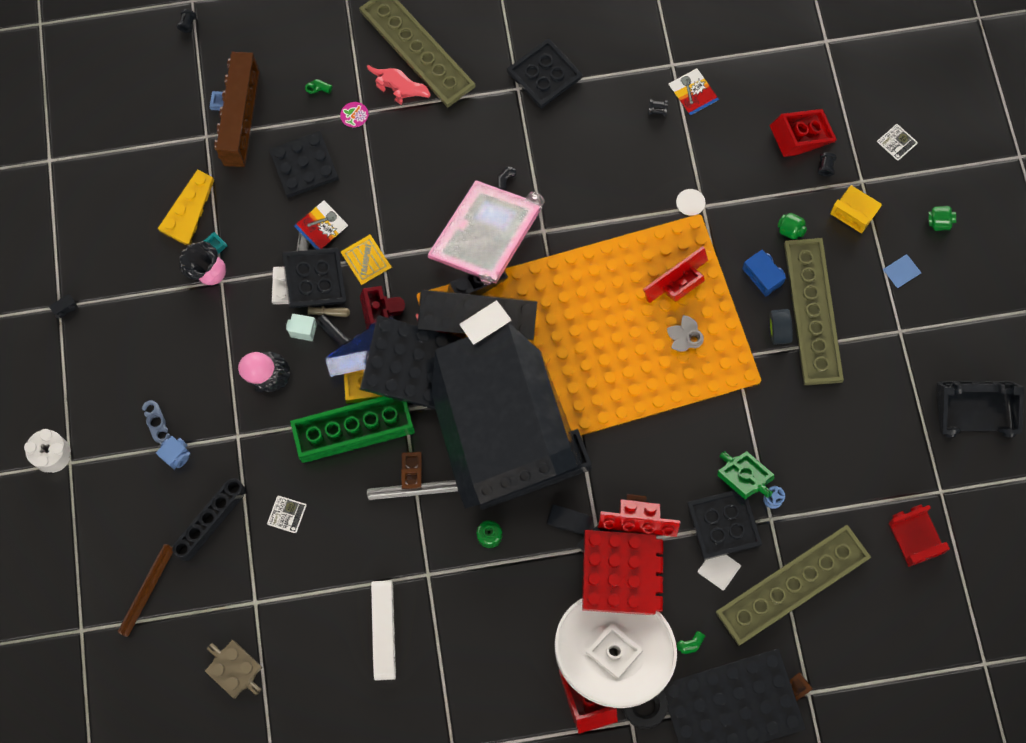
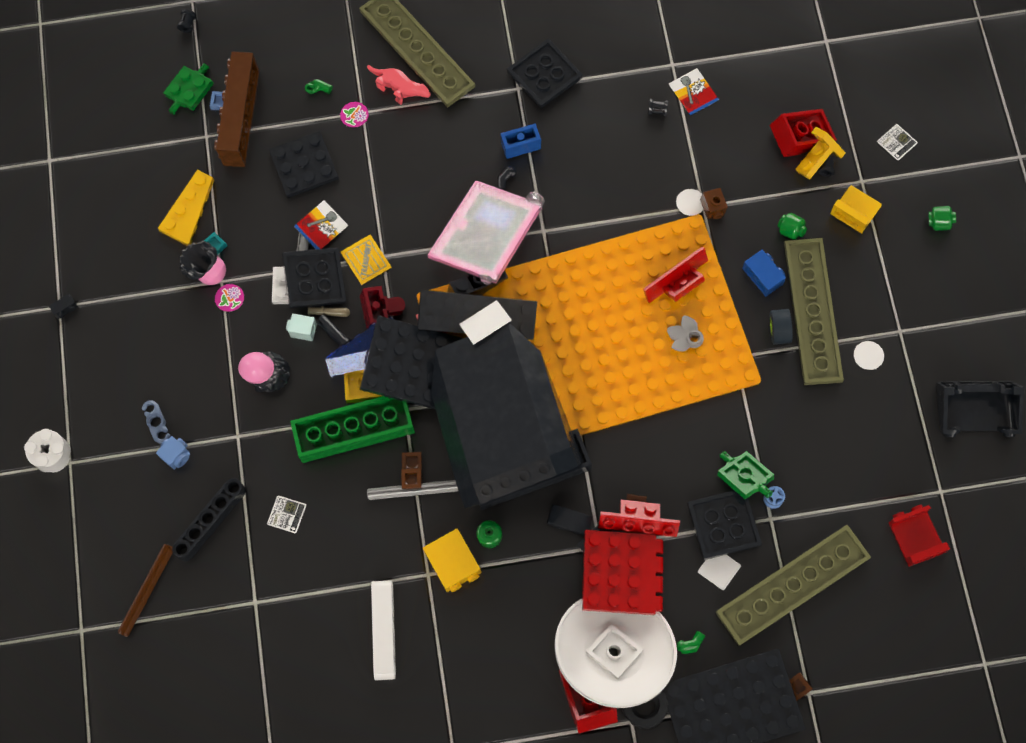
dark tan plate [205,640,263,698] -> none
medium blue sticker [883,254,921,288] -> none
none -> green plate [163,63,214,114]
none -> sticker [215,284,244,312]
none -> yellow brick [423,528,481,592]
none -> blue brick [500,123,541,159]
none -> reddish brown brick [700,188,728,219]
none -> yellow bracket [795,127,846,179]
none -> white sticker [854,341,884,370]

